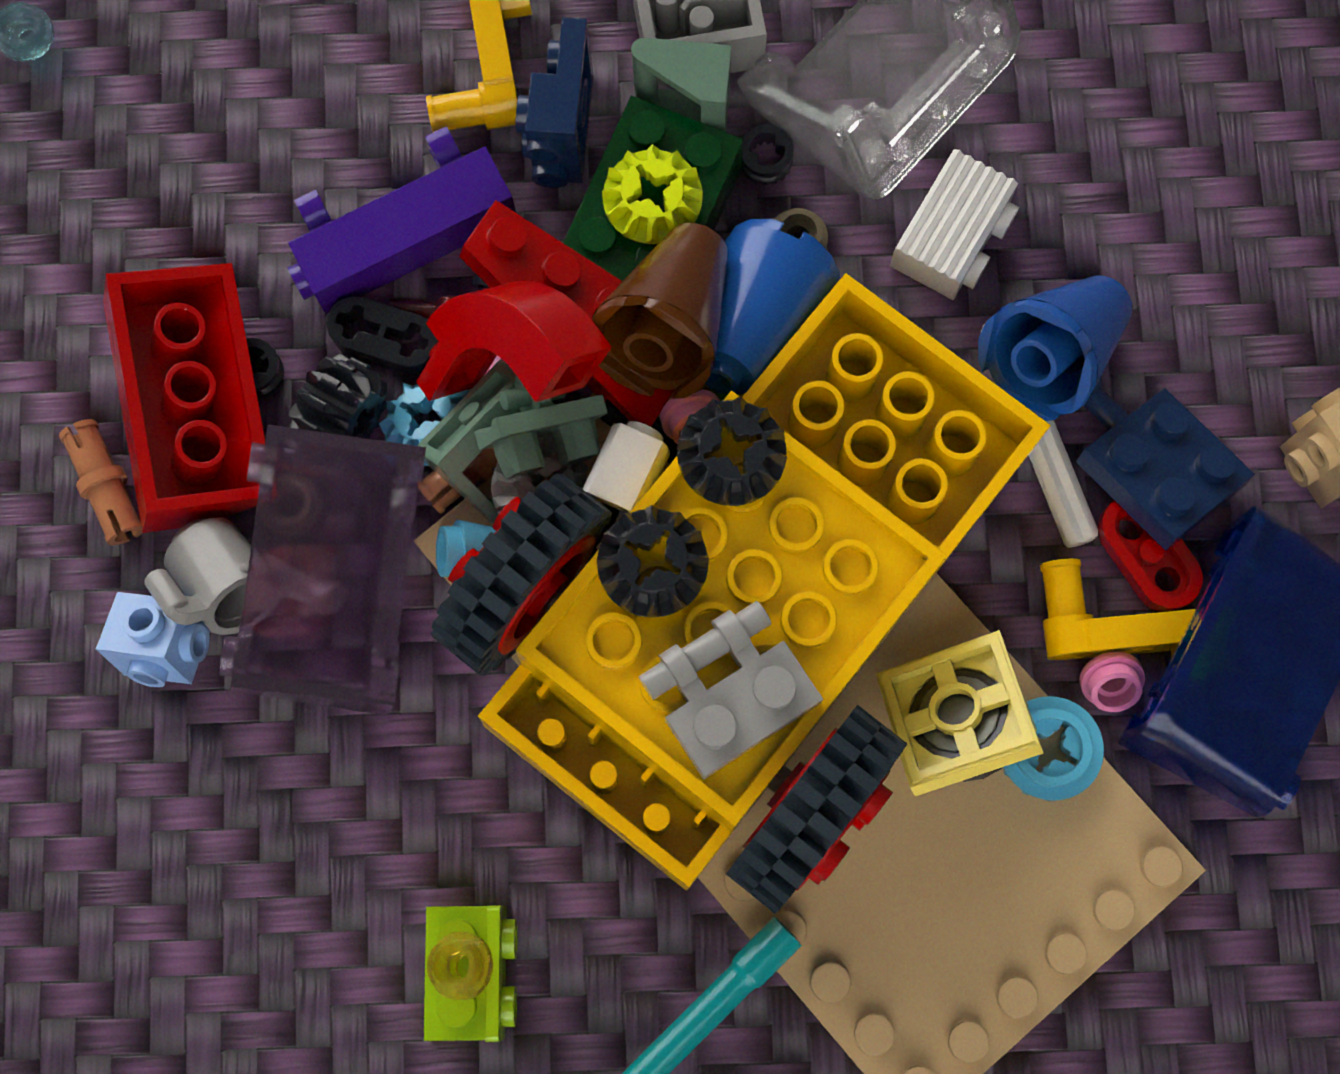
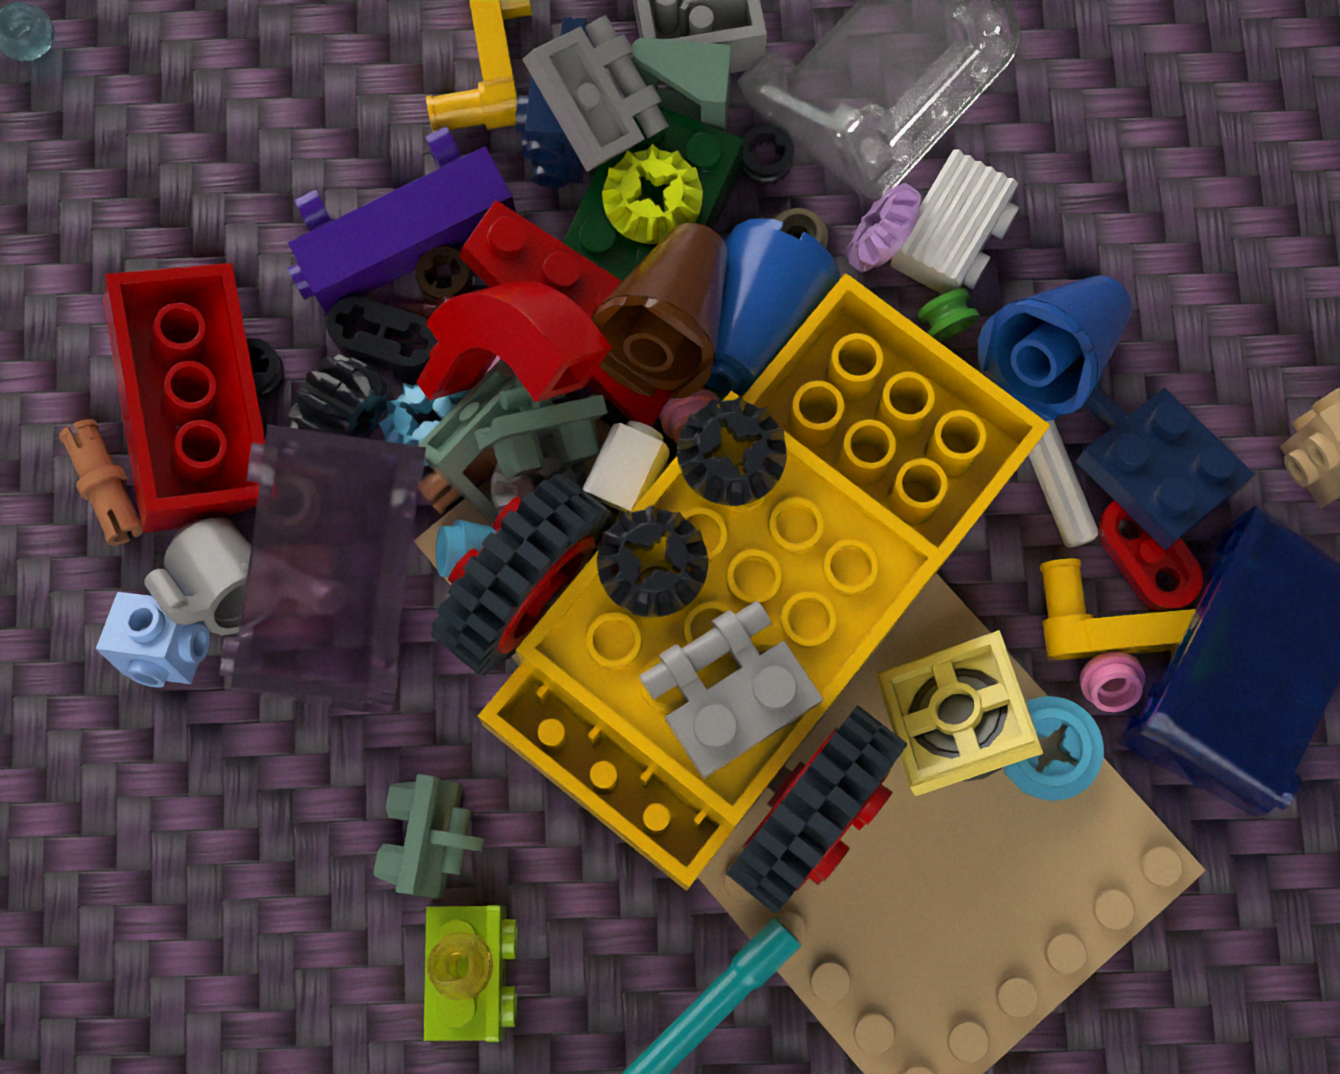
none -> sand green hips [373,774,485,899]
none -> dark brown bush [415,246,472,306]
none -> light grey plate [522,15,669,172]
none -> lavender gear [846,182,921,272]
none -> bright green bush [917,288,980,342]

